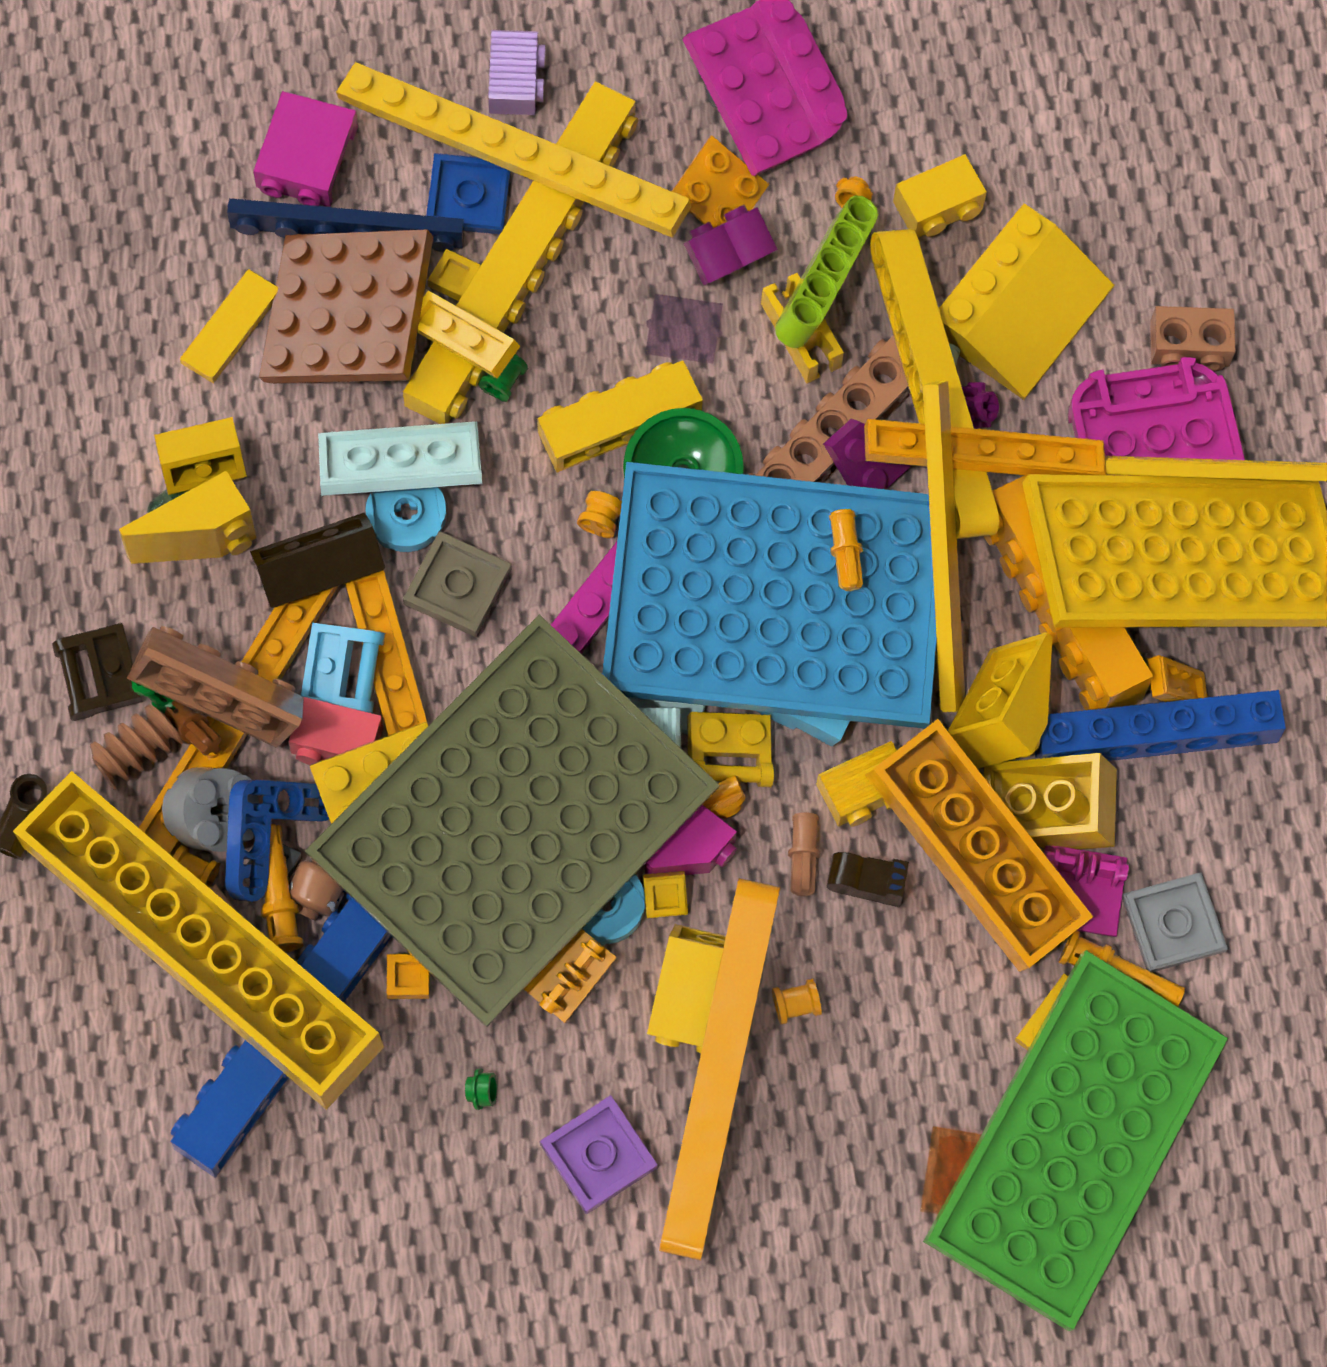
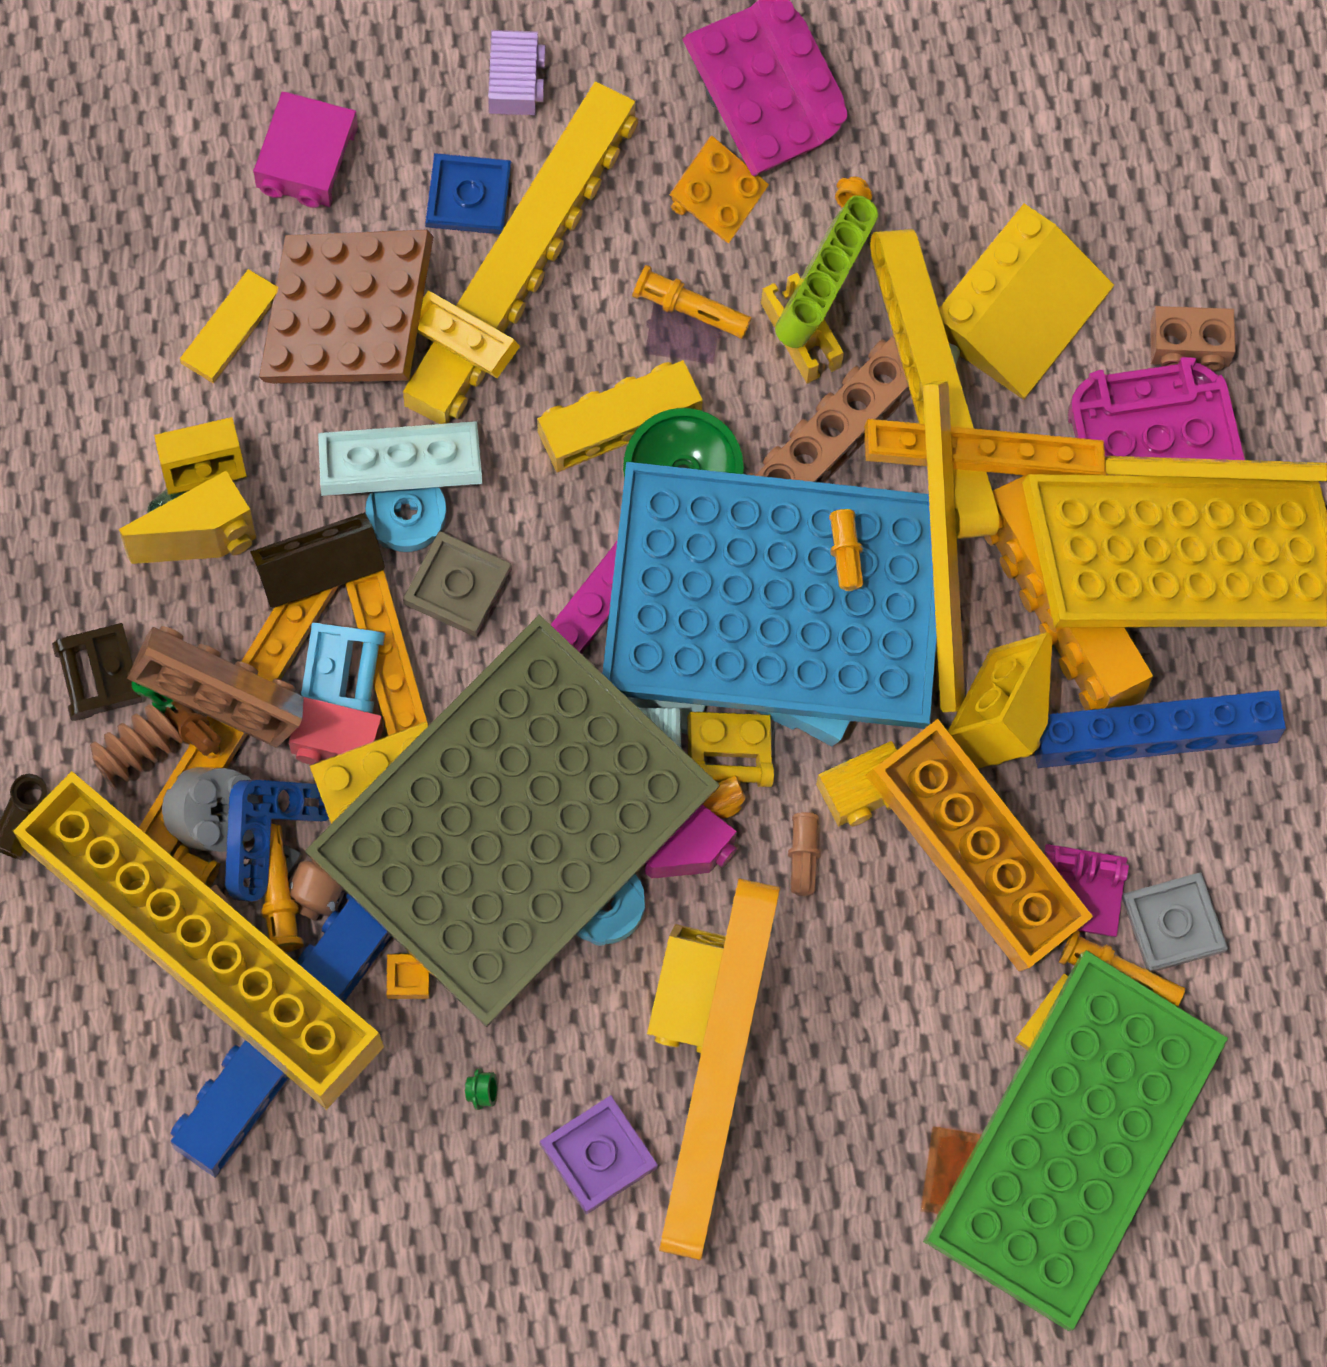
dark blue plate [227,198,464,252] -> none
yellow plate [336,62,691,238] -> none
yellow plate [428,249,481,301] -> none
green bush [478,354,528,402] -> none
light orange hinge [524,929,617,1023] -> none
light orange wheel [577,491,622,538] -> none
yellow tile [643,871,688,918] -> none
magenta brick [683,204,778,285] -> none
light orange bush [772,978,822,1025] -> none
magenta wing [823,418,912,489] -> none
dark brown leg [826,852,909,907] -> none
yellow brick [893,154,987,238] -> none
magenta gear [962,382,999,429] -> none
yellow slope [984,753,1117,850] -> none
light orange plate [1147,655,1207,702] -> none
none -> light orange pin [632,264,752,339]

